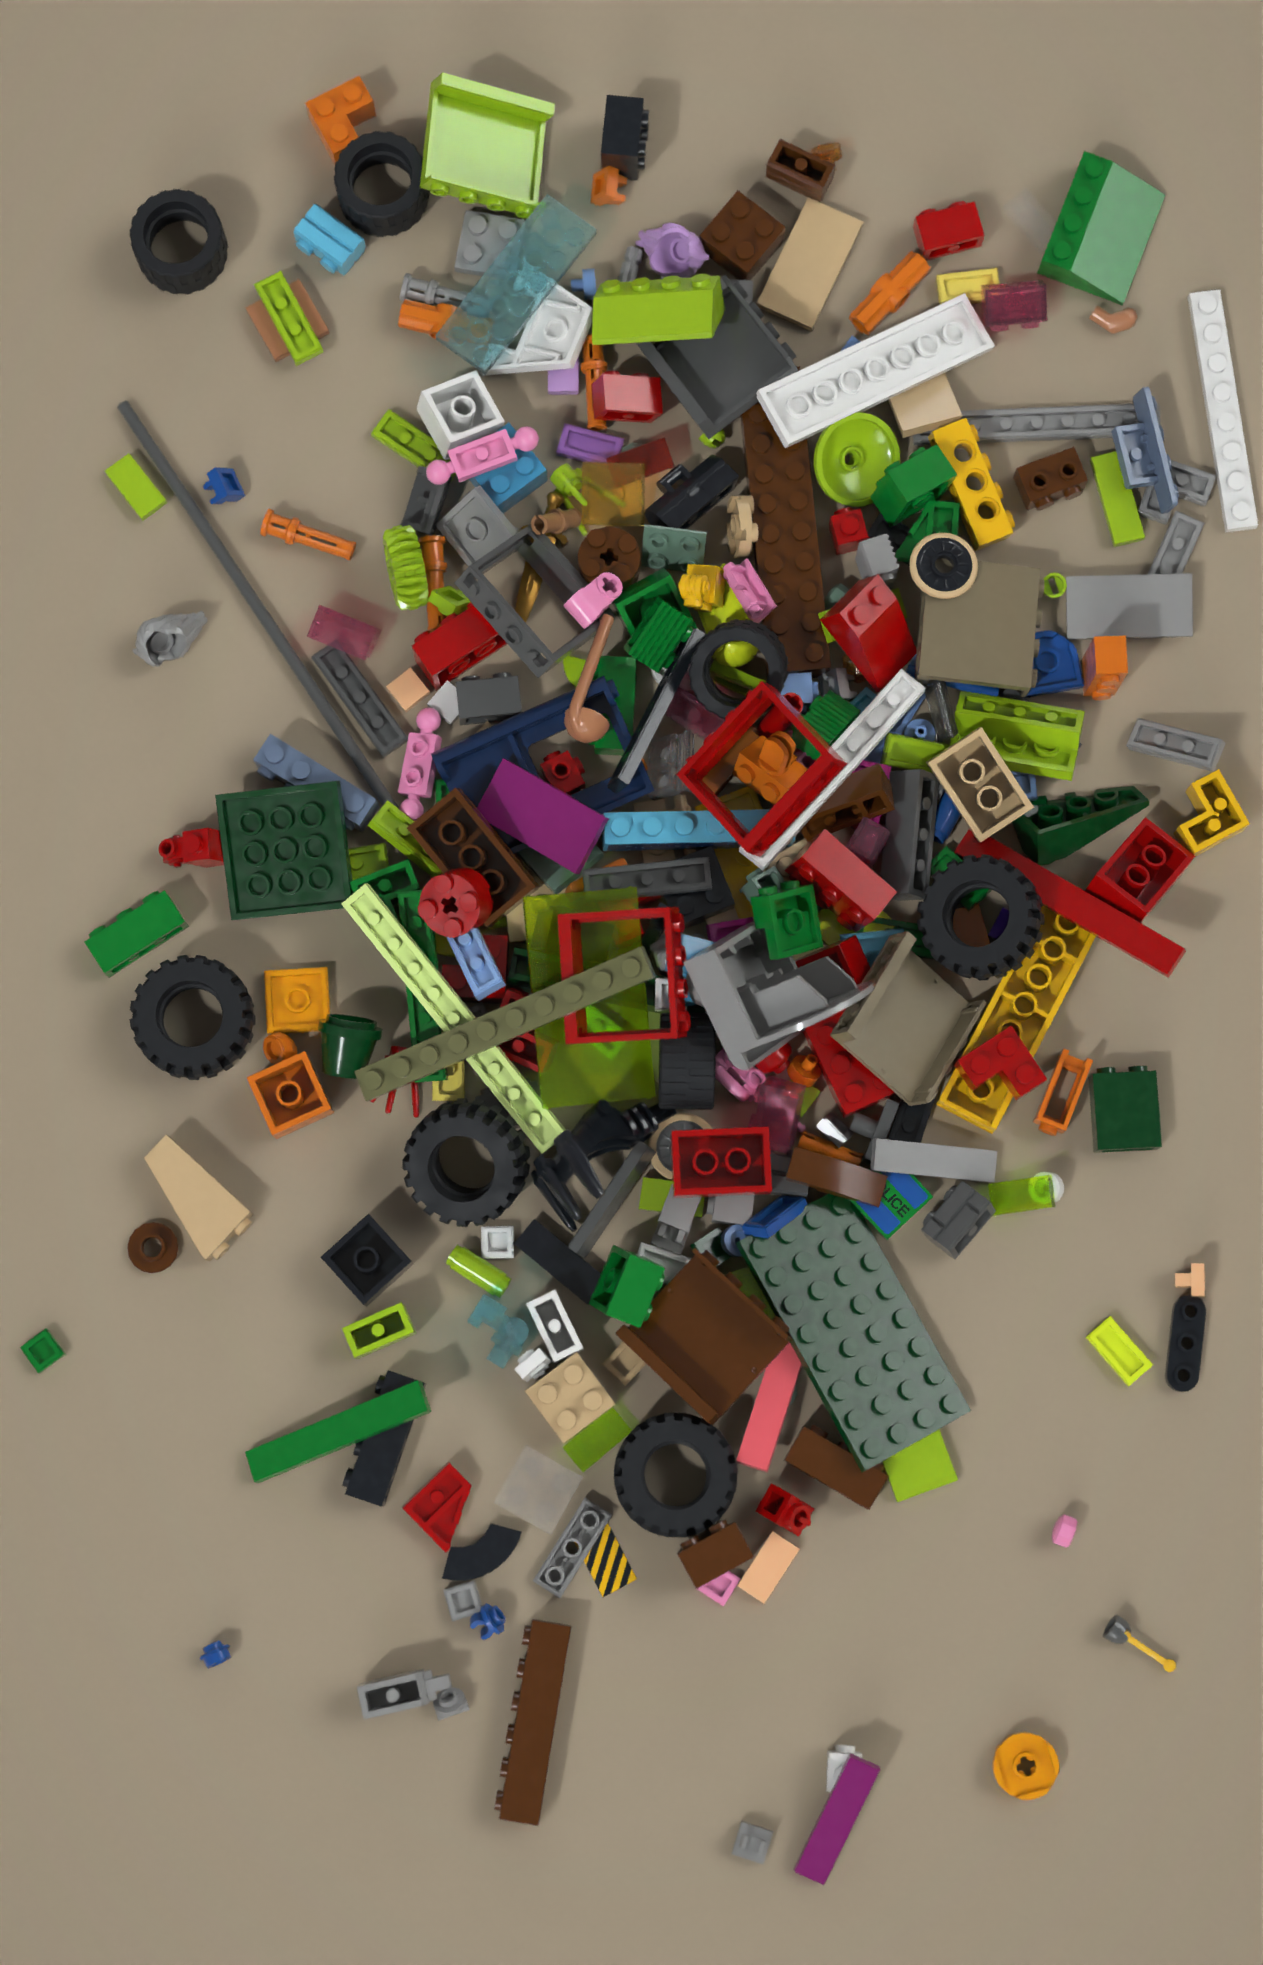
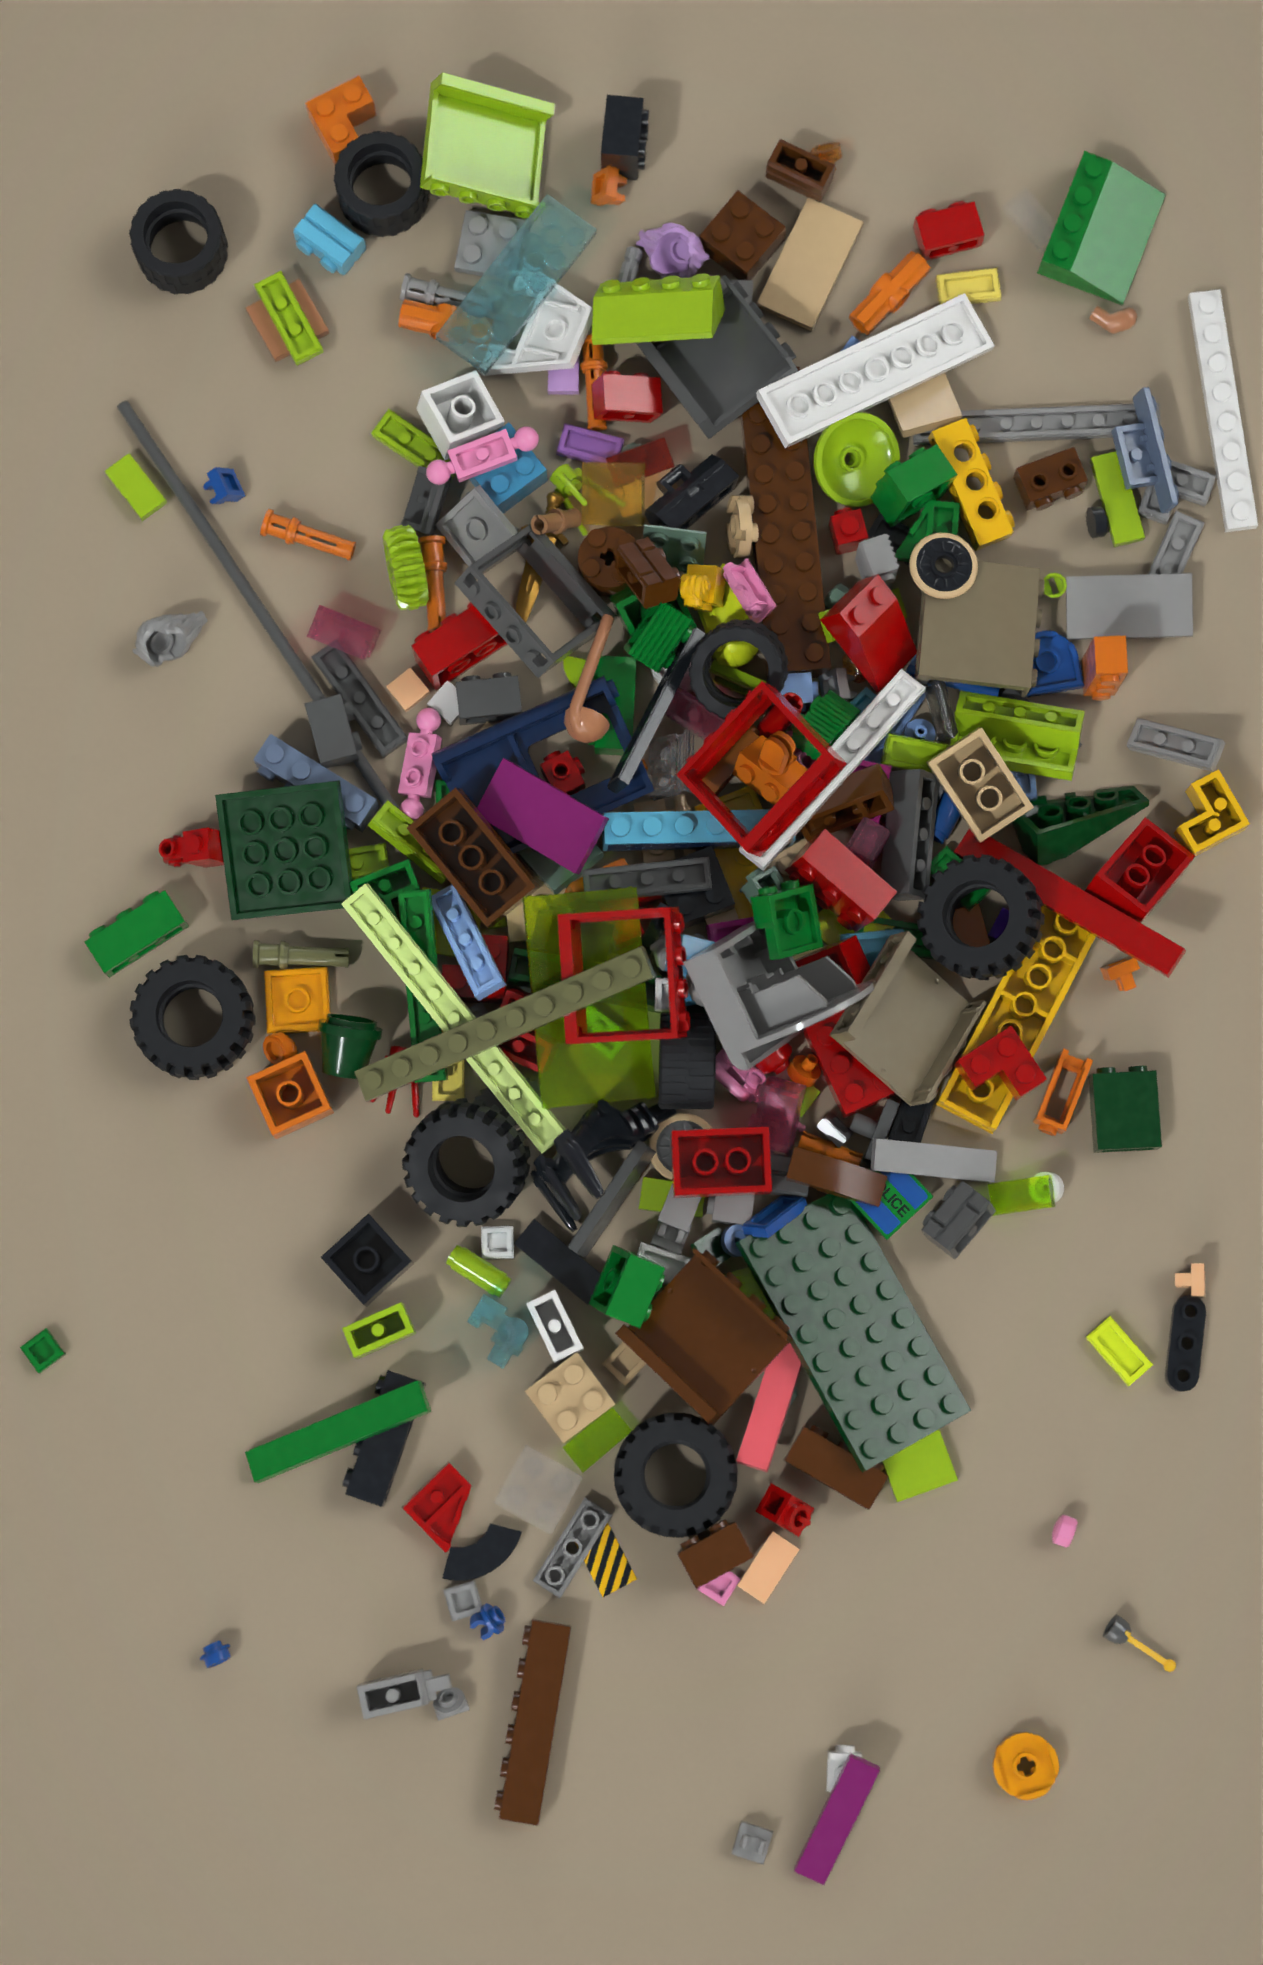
reddish brown piece [127,1222,178,1273] -> none
tan slope [144,1135,254,1261] -> none
red brick [418,868,493,938] -> none
lime plate [428,585,470,616] -> none
white plate [515,1348,552,1382] -> none
bright pink piece [563,572,623,629] -> none
medium blue tile [571,268,596,300] -> none
lime hinge [699,429,725,448] -> none
clear pink brick [981,280,1048,331] -> none
none -> olive pin [252,940,349,969]
none -> dark grey brick [304,694,363,769]
none -> reddish brown brick [615,537,681,609]
none -> black tile [1086,506,1108,538]
none -> orange tile [1100,956,1140,992]

